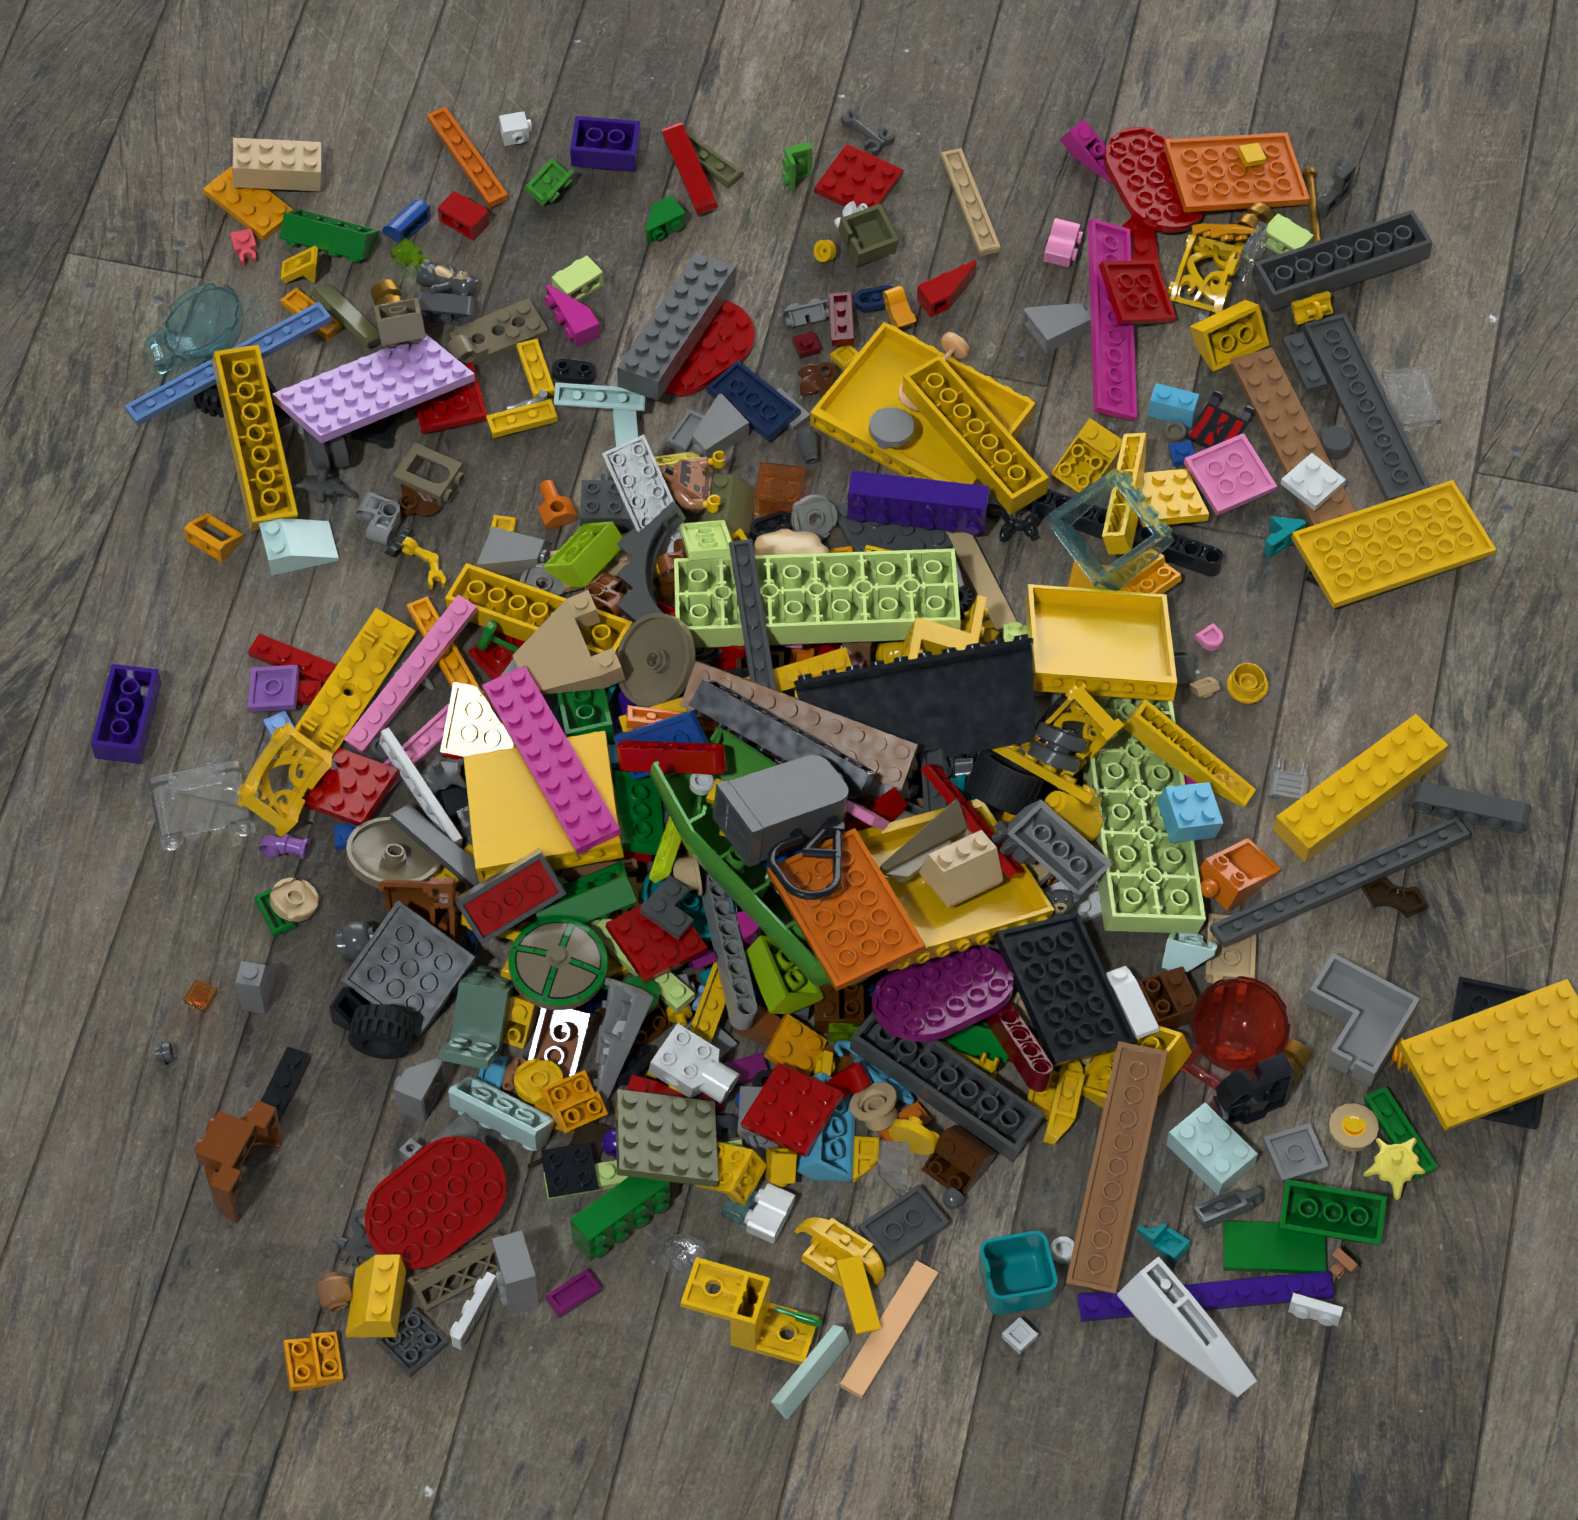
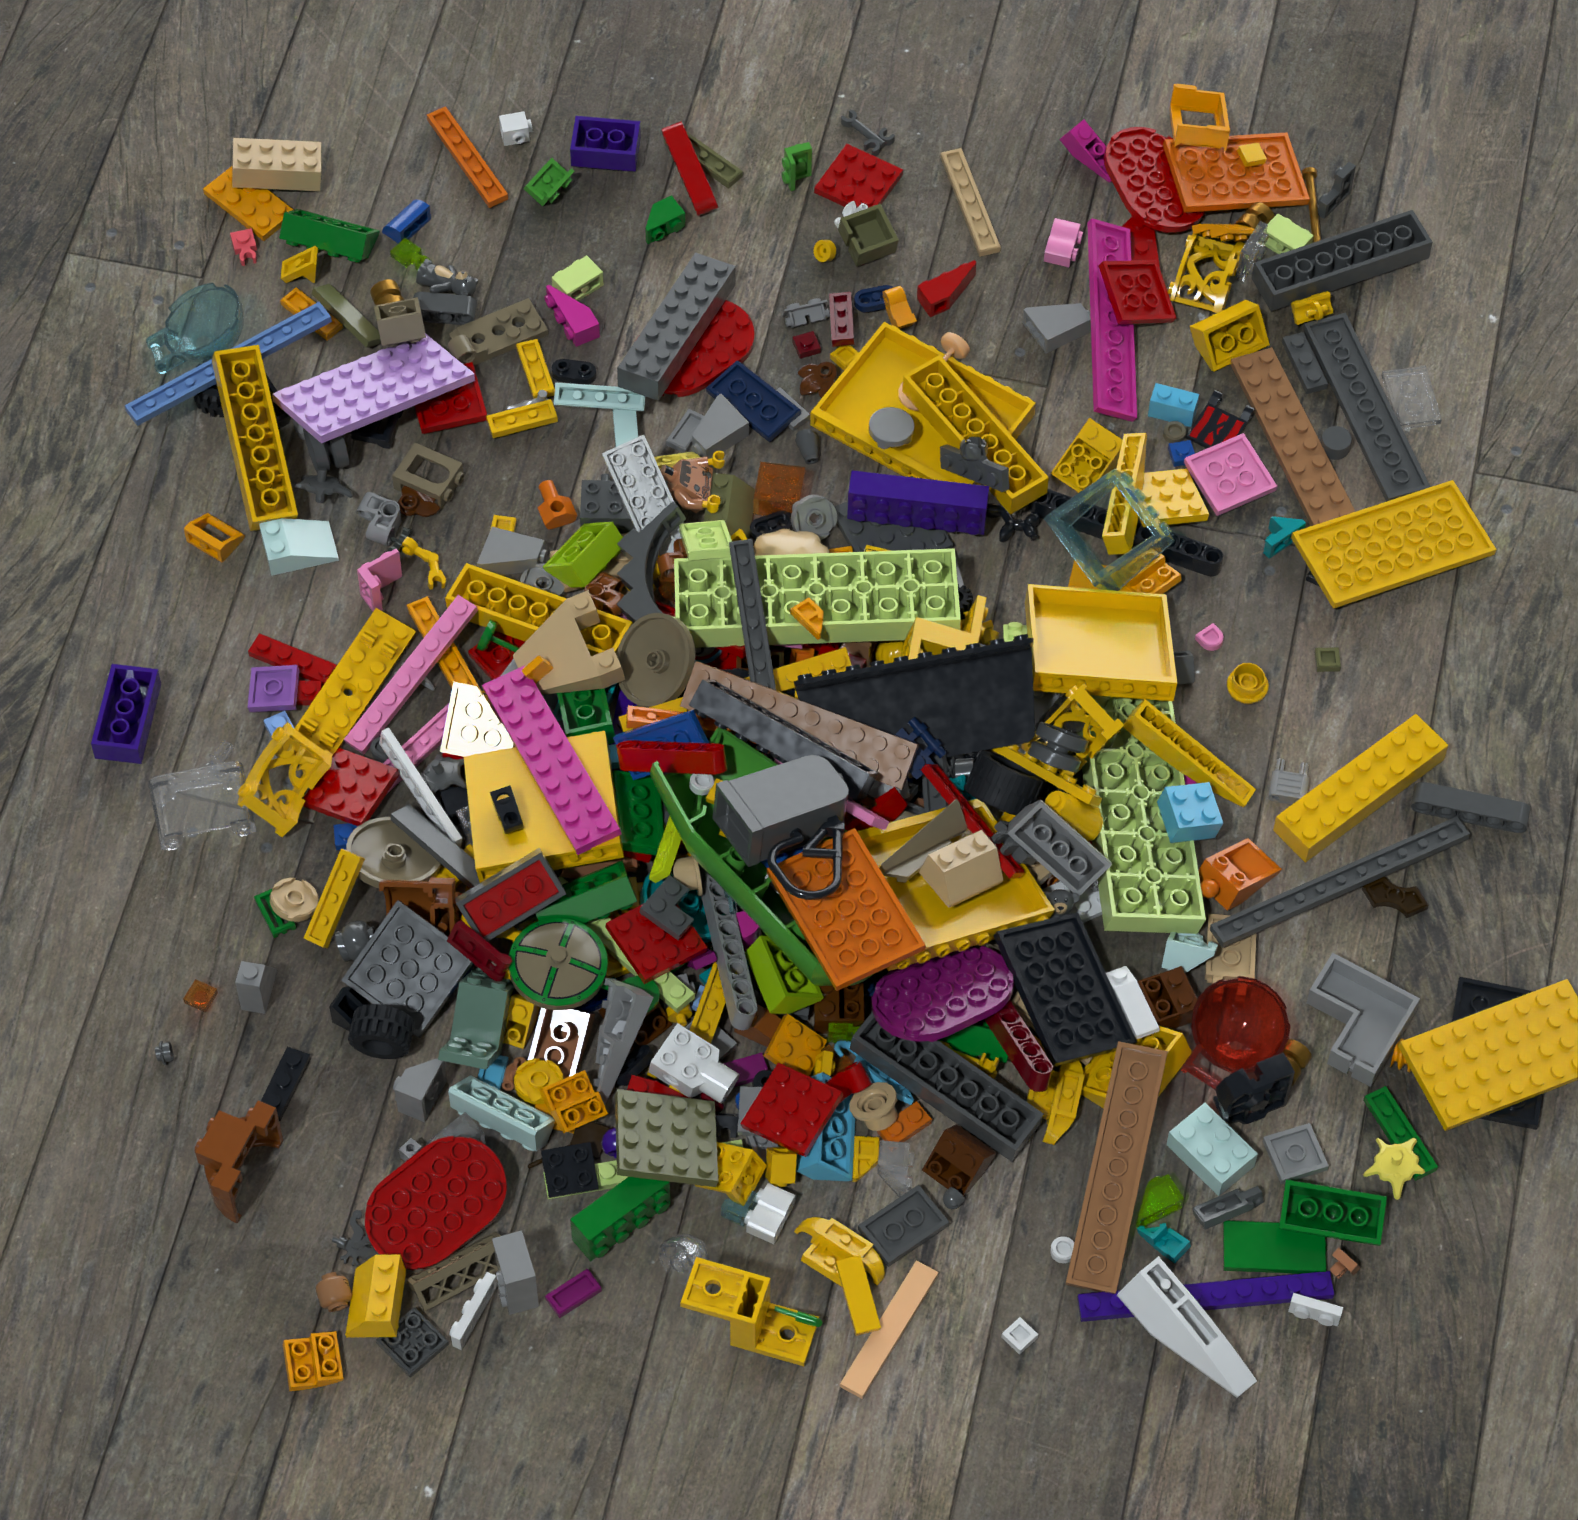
medium lavender connector [258,834,310,859] -> none
red brick [438,191,490,241] -> none
light aqua slope [771,1325,850,1420] -> none
yellow tile [888,1116,940,1155] -> none
tan tile [945,531,1017,633] -> none
teal piece [978,1231,1057,1315] -> none
tan plate [1188,677,1220,698] -> none
white plate [1281,453,1346,511] -> none
tan tile [1328,1103,1379,1152] -> none
none -> yellow plate [304,849,365,948]
none -> bright pink bracket [357,549,402,611]
none -> dark red plate [447,920,512,981]
none -> black leg [490,785,524,834]
none -> light orange tile [522,655,553,683]
none -> light orange tile [790,598,824,640]
none -> dark blue plate [895,717,947,780]
none -> dark grey plate [940,437,1009,492]
none -> clear neon green slope [1136,1174,1184,1228]
none -> light orange piece [1169,84,1230,151]
none -> olive tile [1314,647,1341,672]

